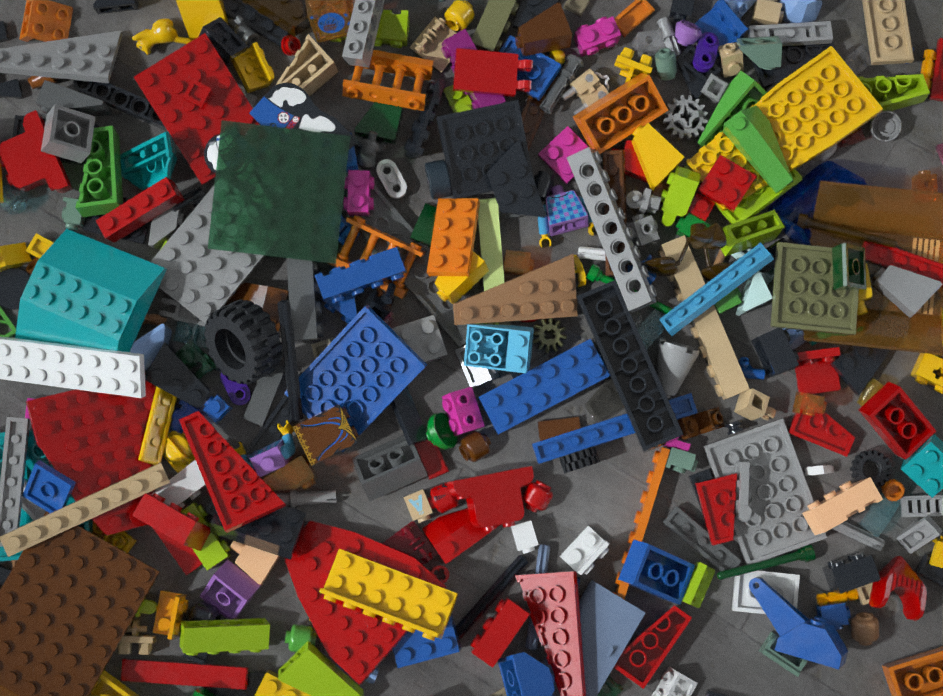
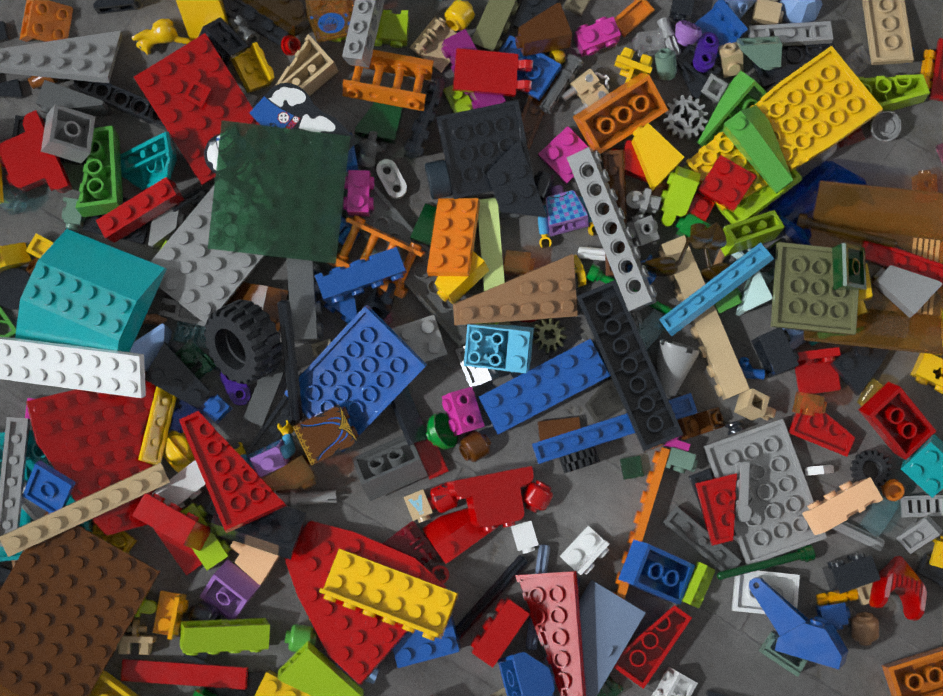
none -> clear green tile [619,456,644,480]

